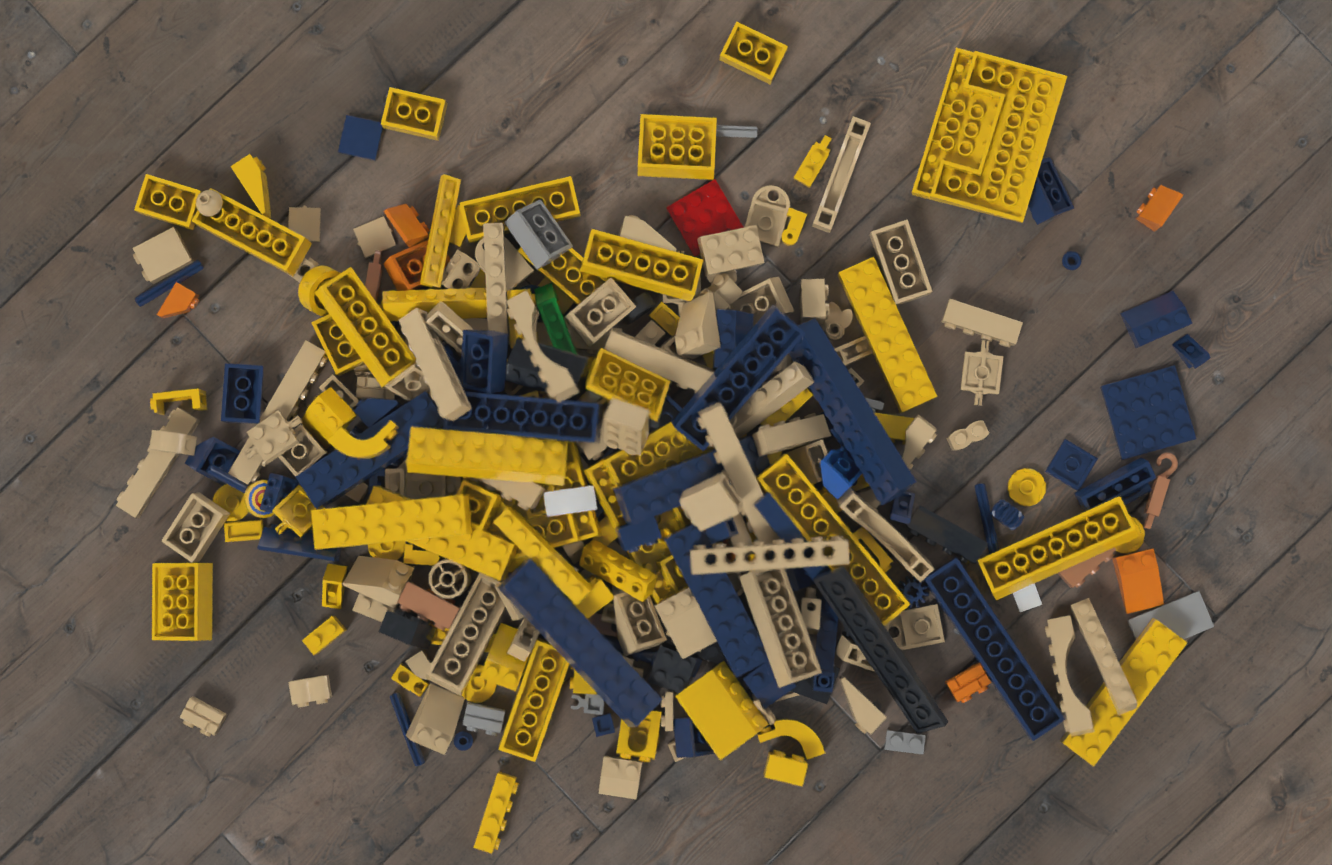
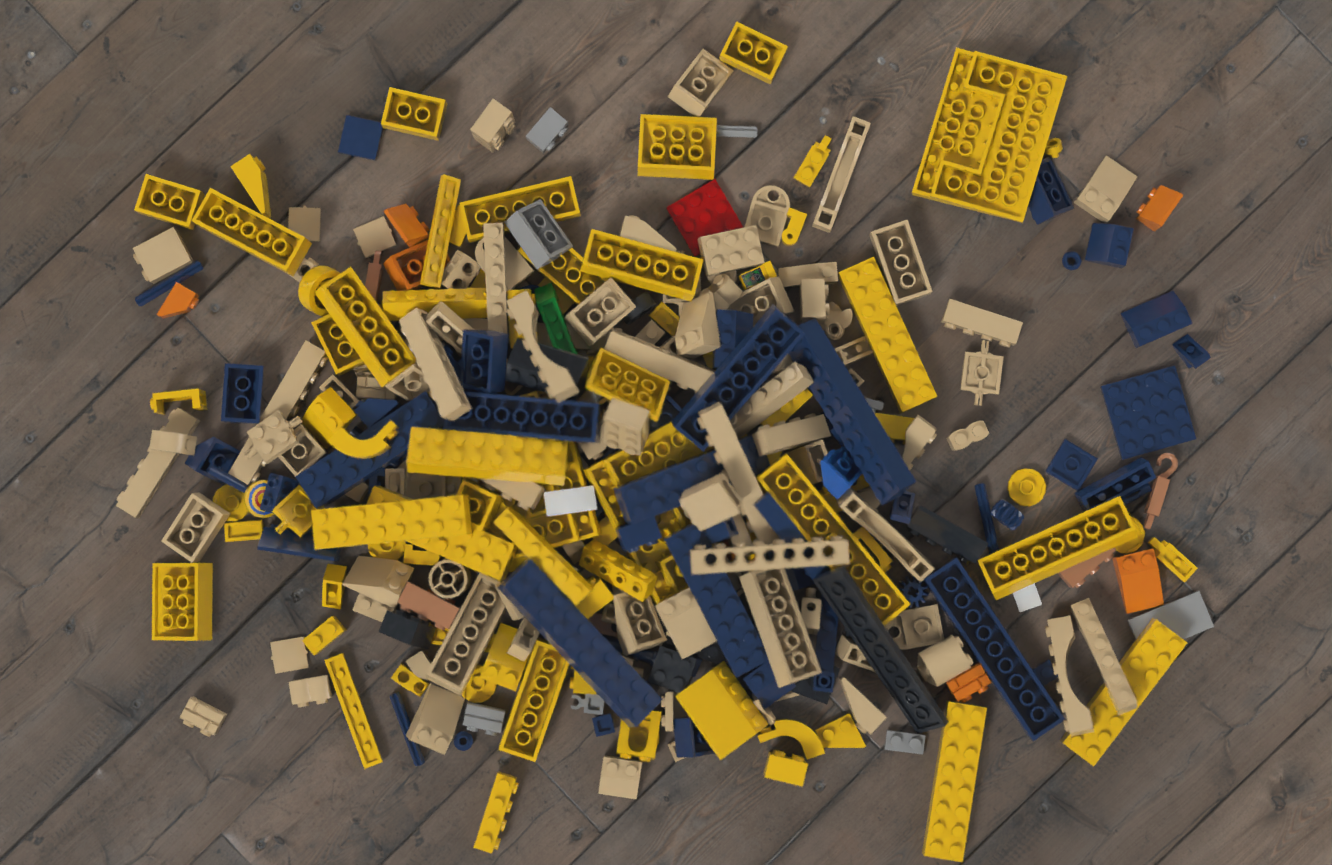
tan brick [196,190,223,216] -> none
none -> tan piece [270,637,309,674]
none -> yellow plate [324,653,383,769]
none -> tan brick [470,99,516,152]
none -> light grey brick [526,107,569,154]
none -> tan slope [668,49,733,117]
none -> leg [738,261,777,291]
none -> tan slope [778,262,838,287]
none -> yellow wing [815,713,866,748]
none -> tan cylinder [917,635,974,687]
none -> yellow brick [922,700,987,862]
none -> dark blue plate [1032,659,1059,686]
none -> yellow tile [1044,138,1063,158]
none -> tan slope [1074,156,1137,224]
none -> dark blue slope [1084,223,1134,269]
none -> yellow hinge [1147,537,1198,583]

